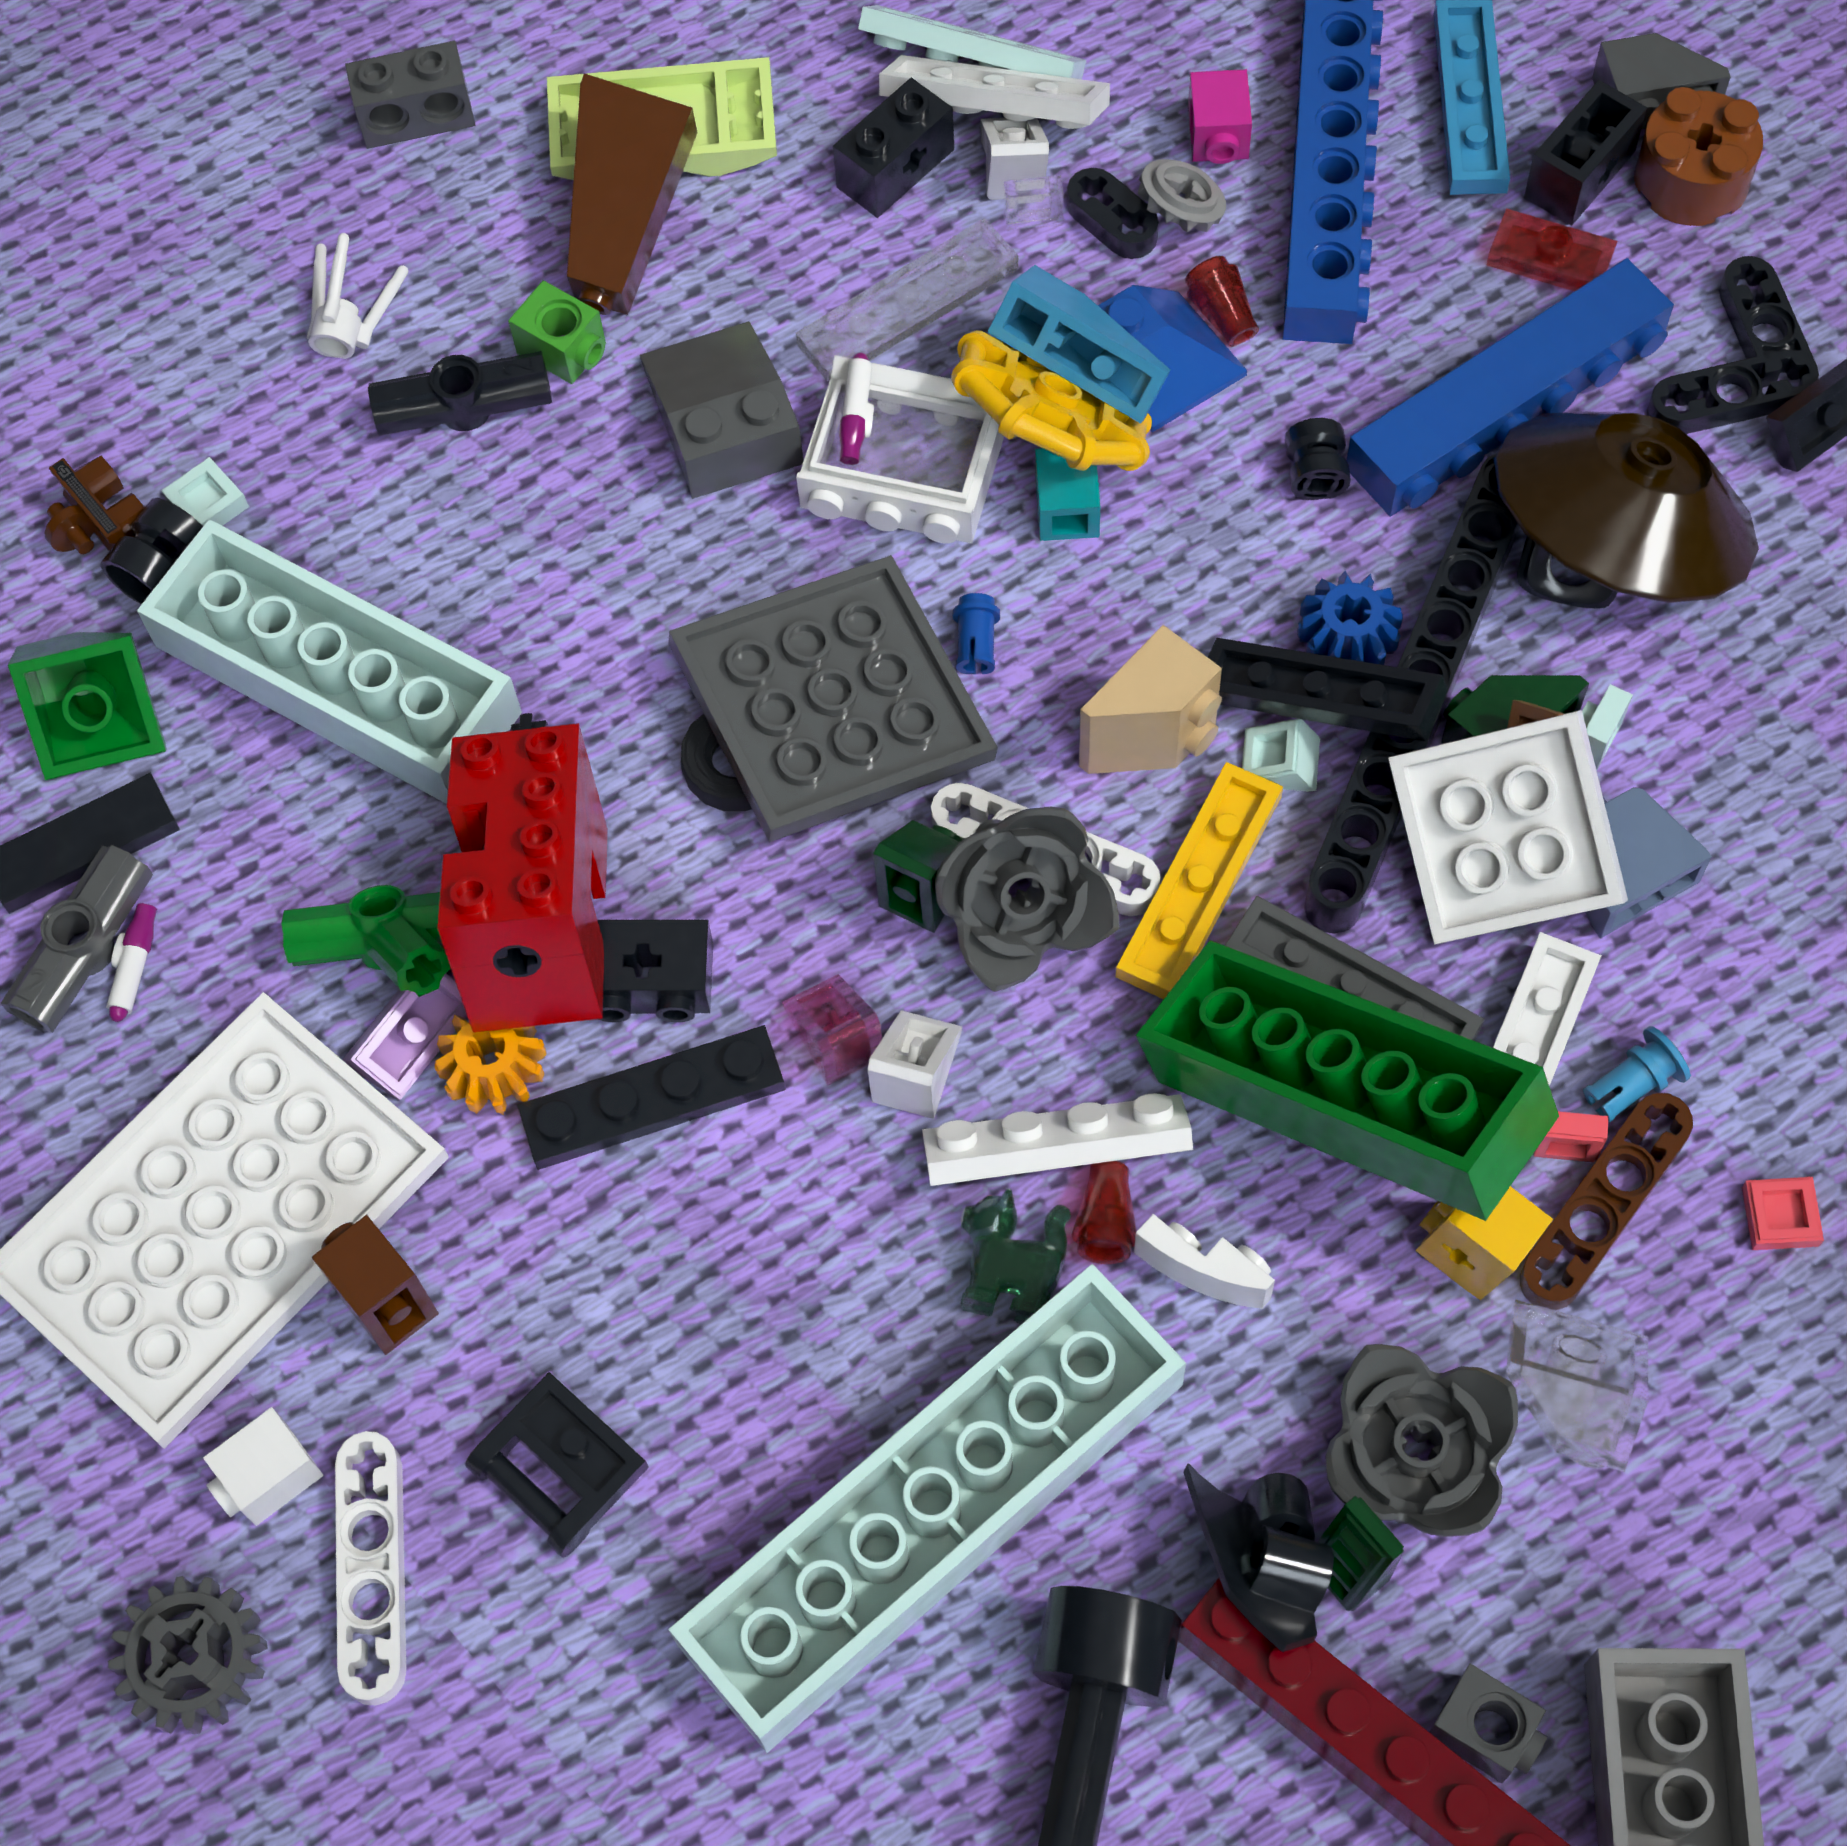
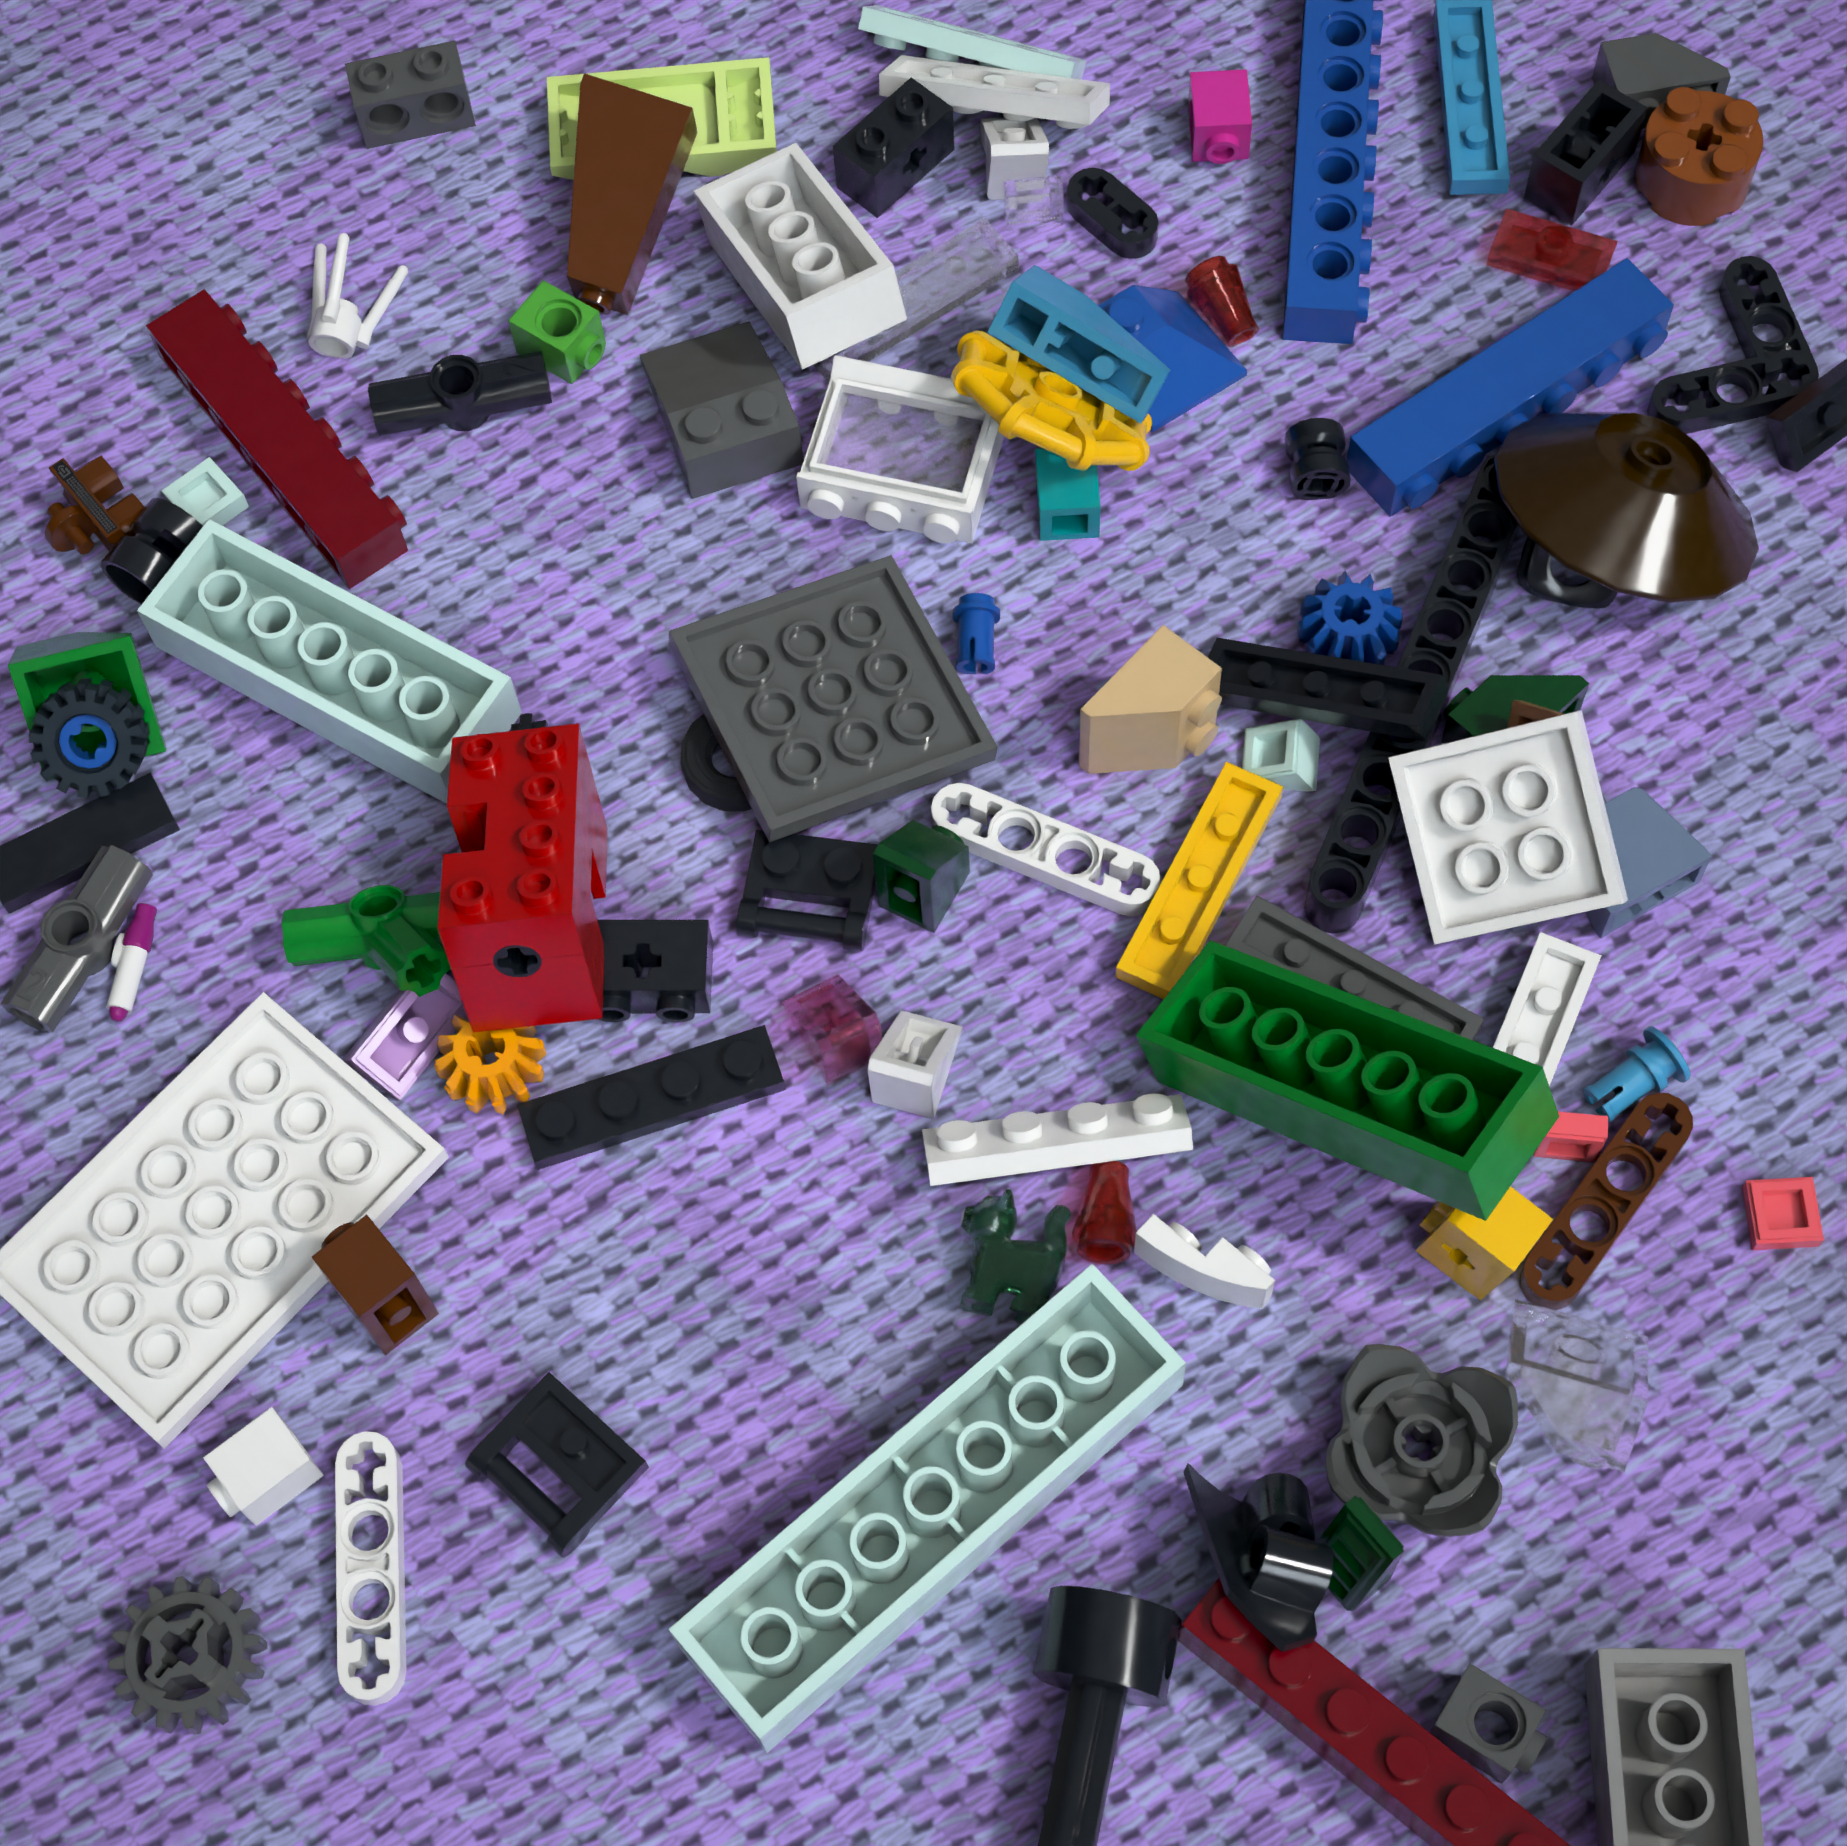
piece [839,352,874,465] -> none
dark grey brick [935,806,1120,992] -> none
light grey gear [1138,159,1226,232] -> none
light aqua plate [1582,684,1633,771] -> none
none -> black bush [29,678,150,798]
none -> dark red brick [146,289,408,589]
none -> white brick [693,143,907,370]
none -> black plate [736,829,878,951]

